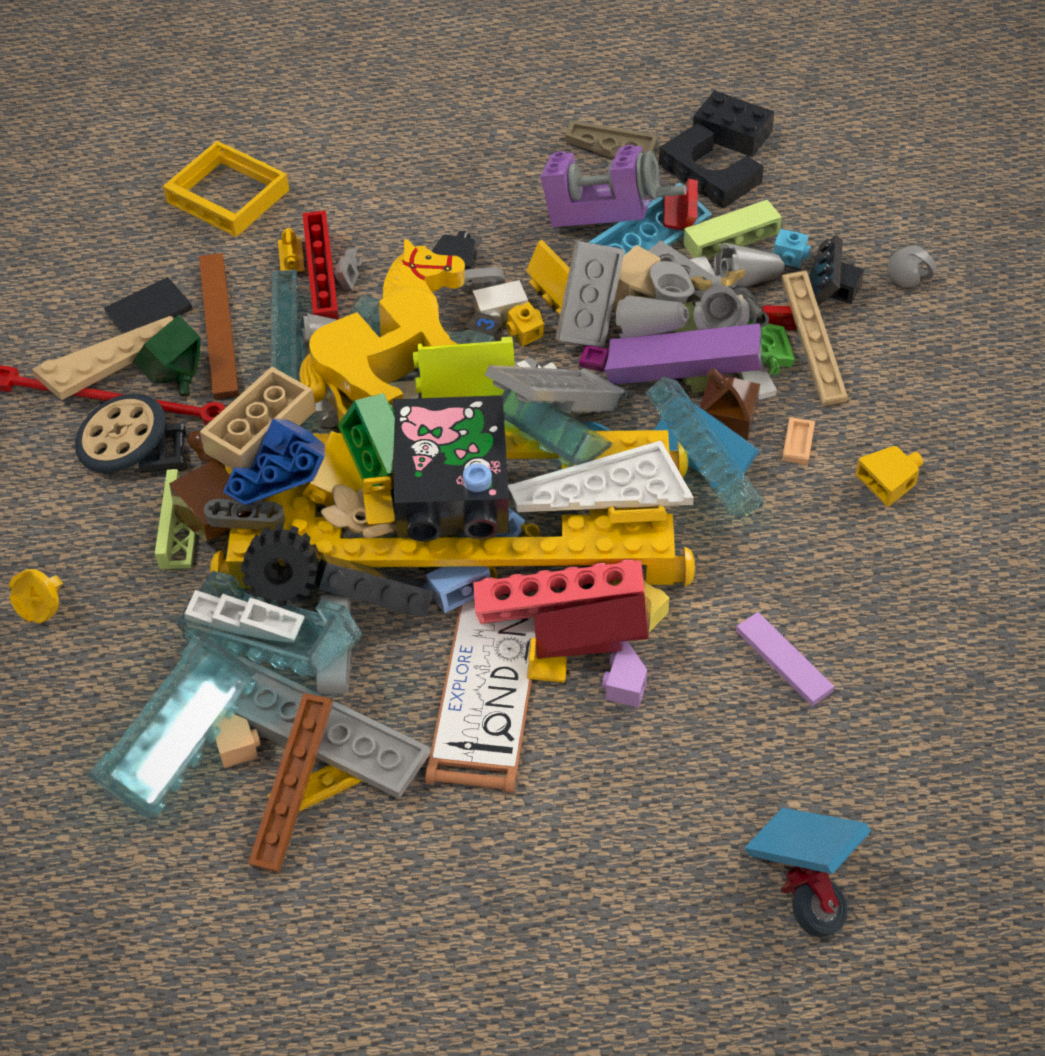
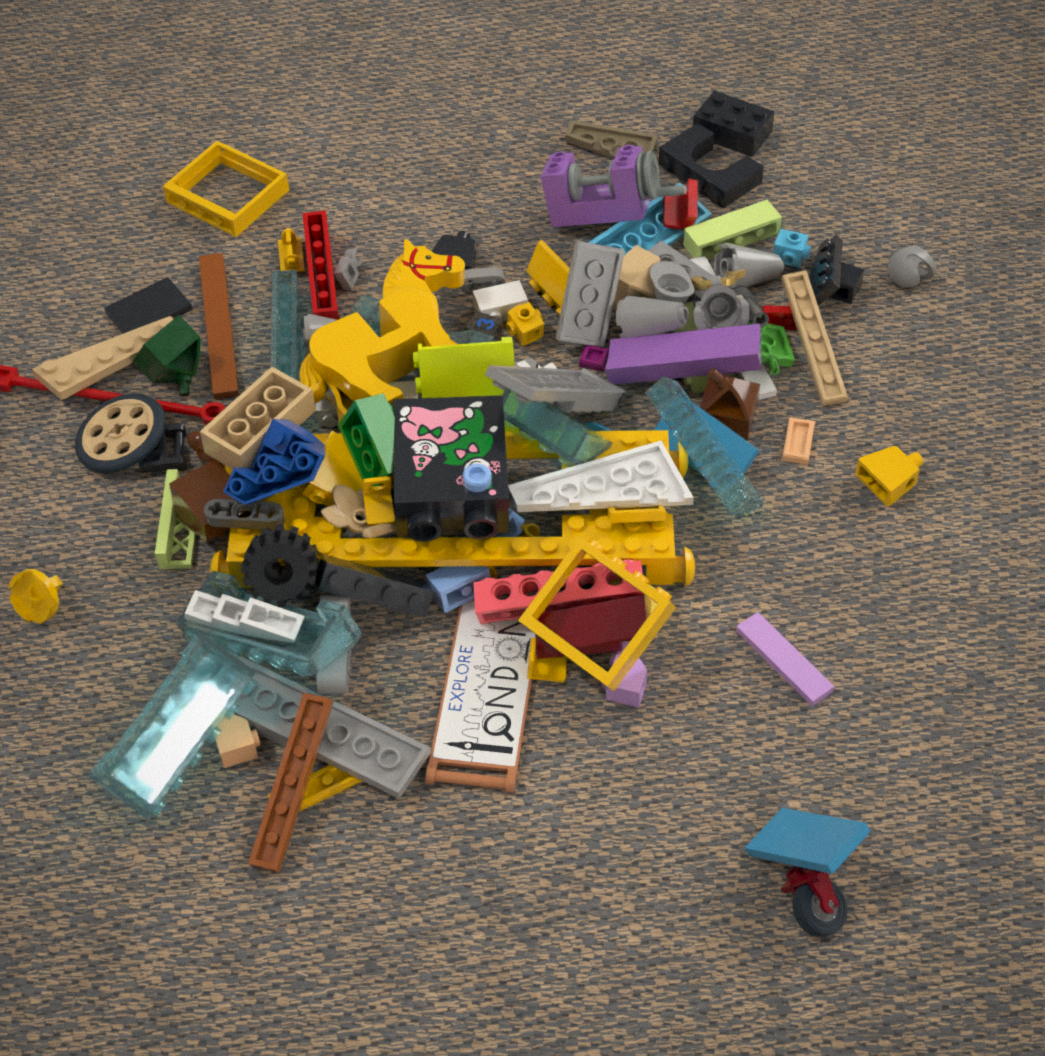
none -> yellow window [518,537,676,691]

